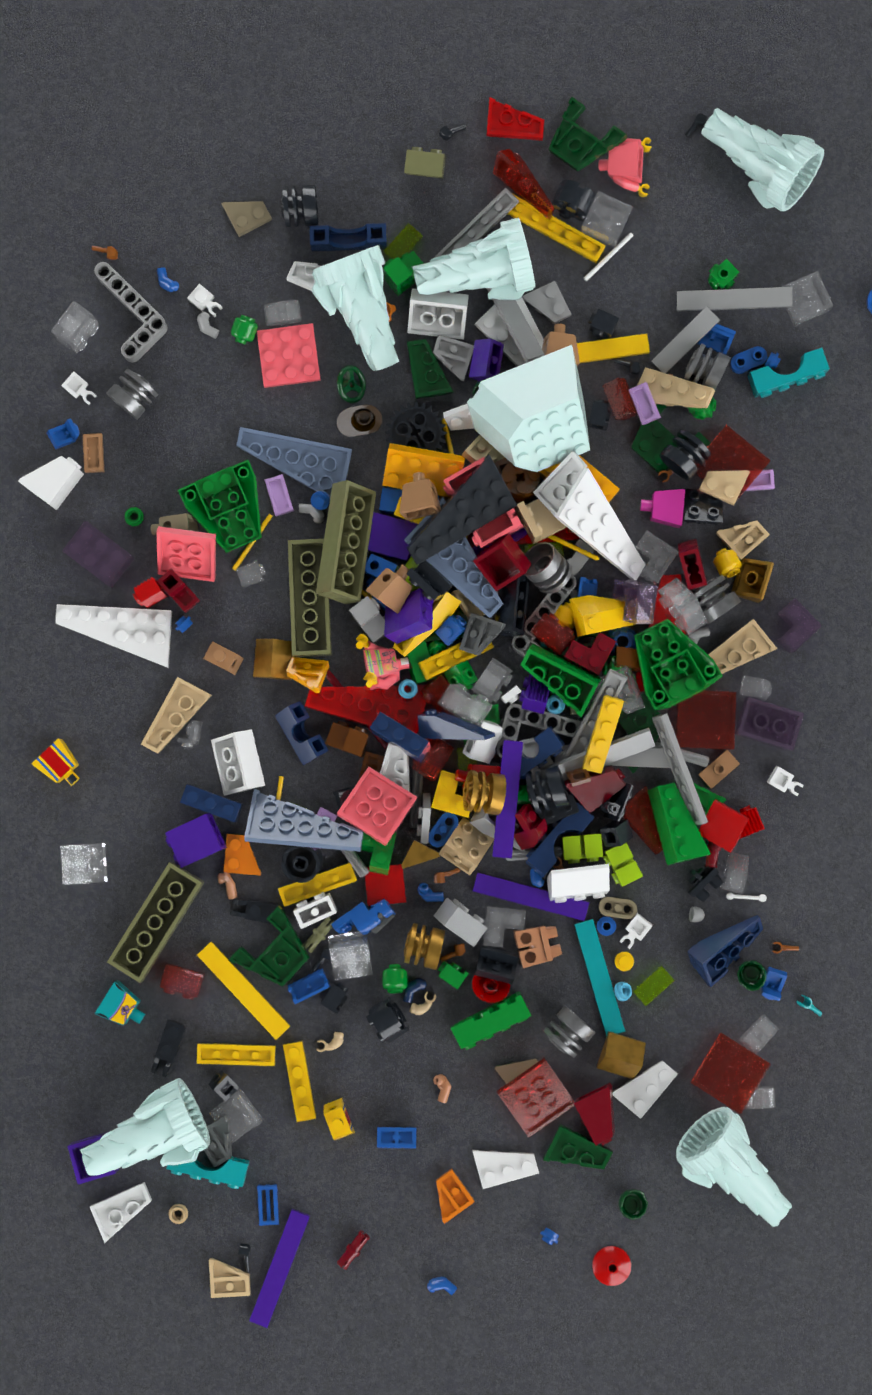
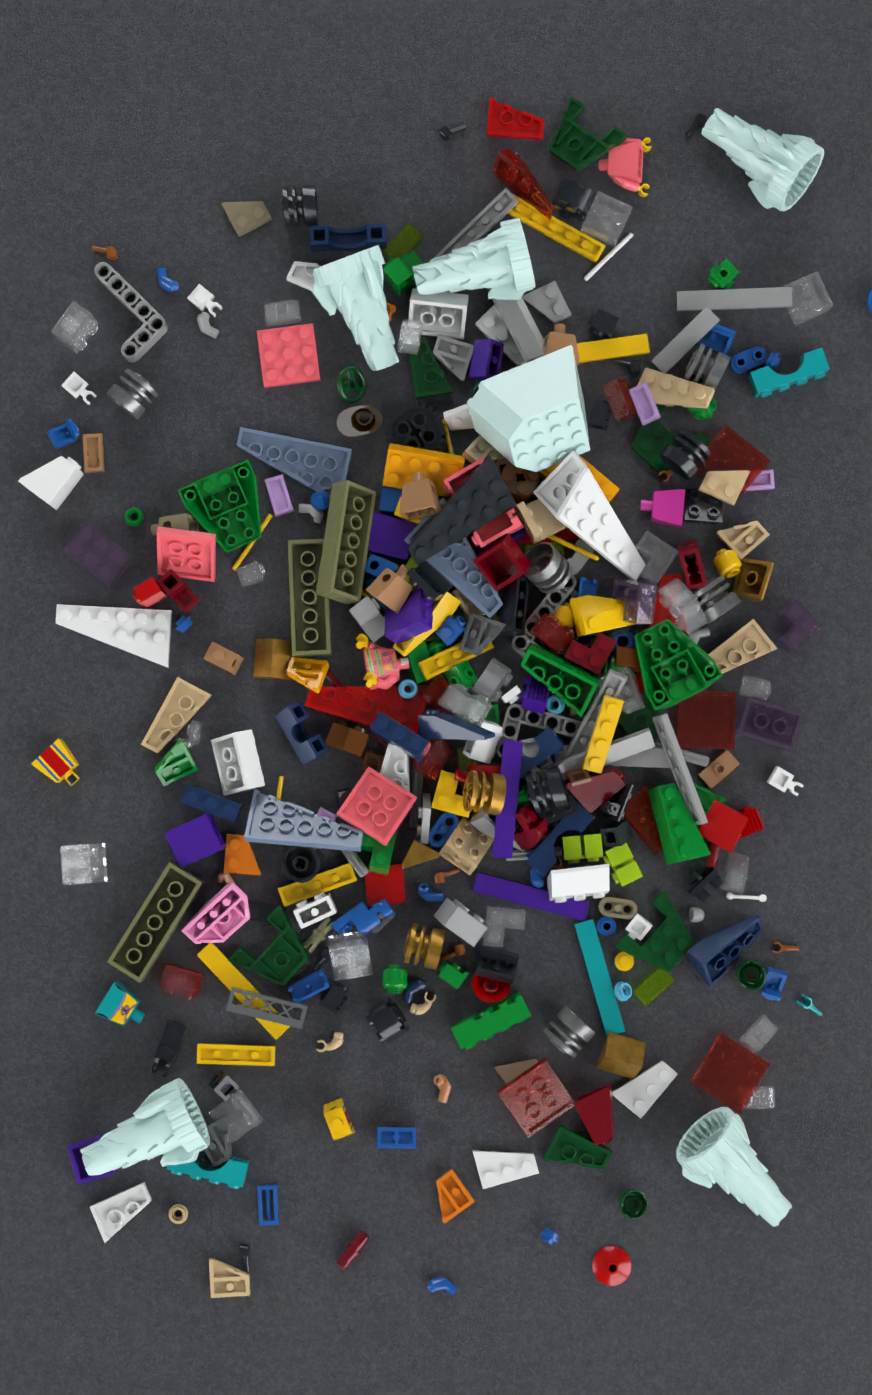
green head [231,315,258,344] -> none
dark purple tile [249,1209,310,1328] -> none
yellow plate [283,1041,316,1122] -> none
olive brick [404,147,446,179] -> none
nougat hips [513,925,562,968] -> none
none -> green wing [155,738,198,786]
none -> bright pink wedge [181,883,250,944]
none -> dark grey fence [226,987,308,1029]
none -> clear beam [398,319,423,355]
none -> dark green wing [614,891,694,972]

